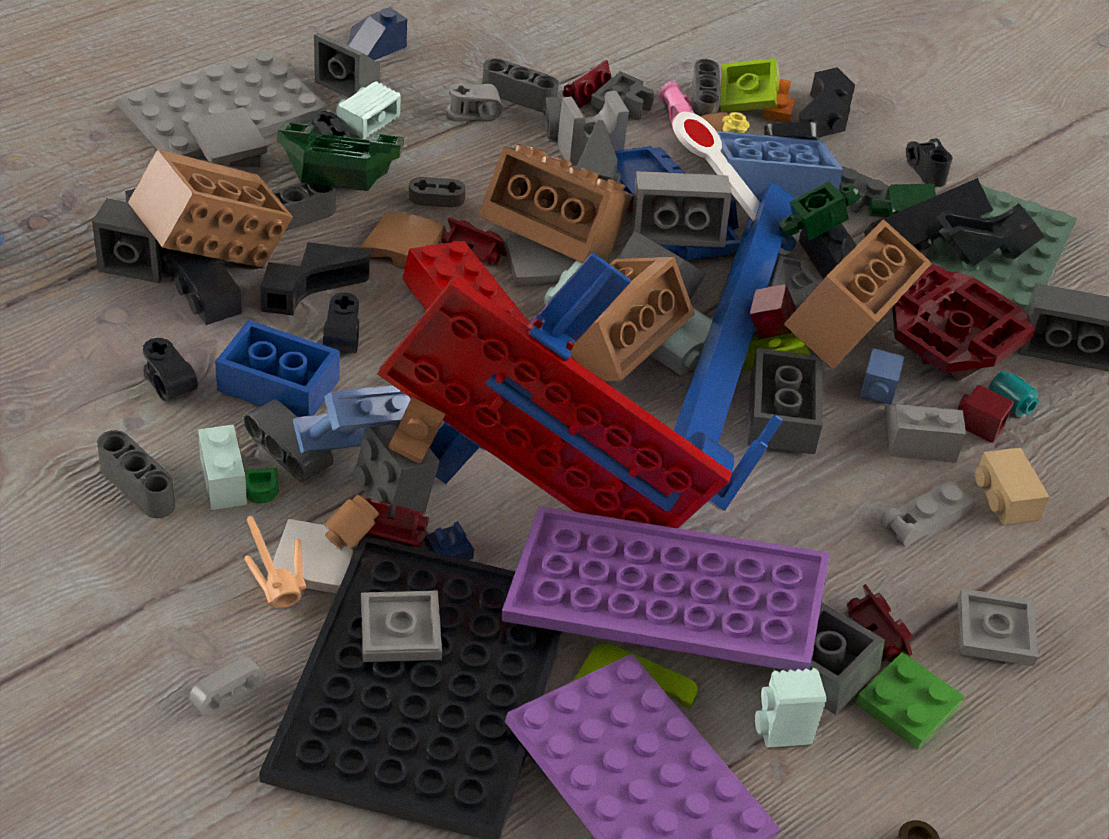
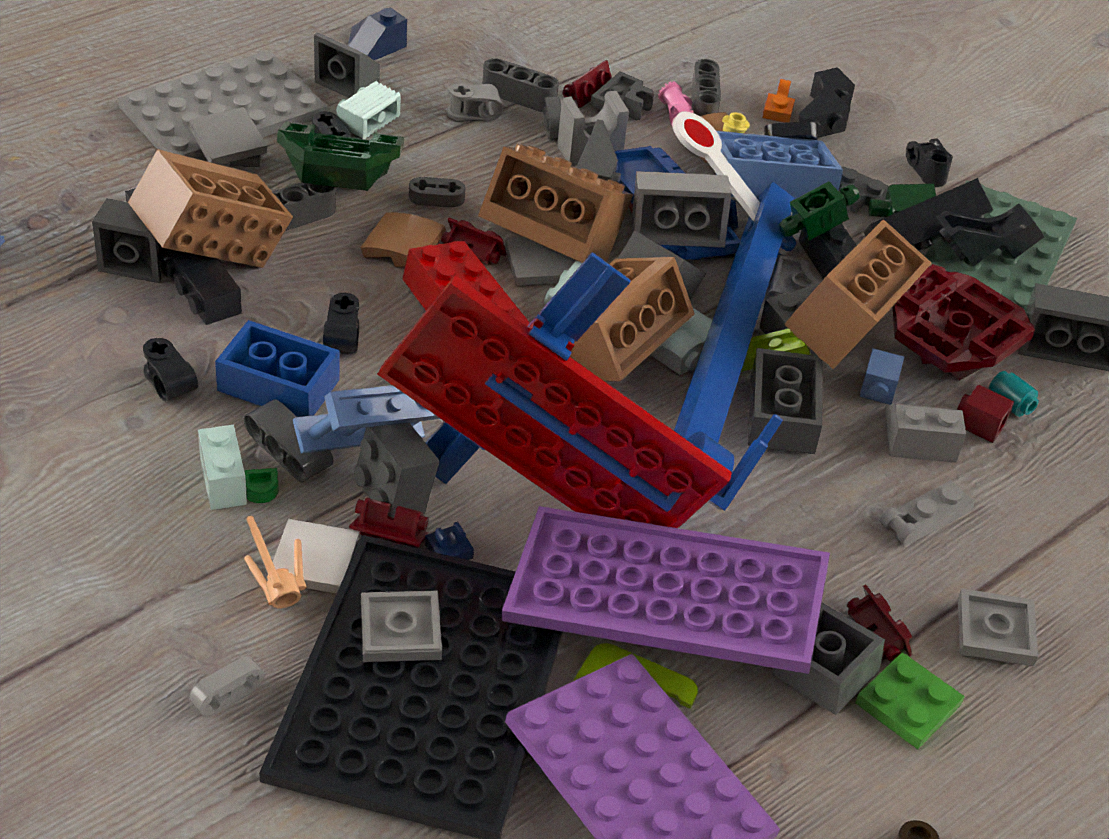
dark grey beam [97,430,175,518] -> none
black arch [260,242,370,315] -> none
medium nougat brick [324,494,379,550] -> none
medium nougat bracket [388,397,446,463] -> none
lime plate [720,58,779,112] -> none
dark red brick [750,284,797,339] -> none
light aqua brick [755,667,826,748] -> none
tan brick [975,447,1050,525] -> none

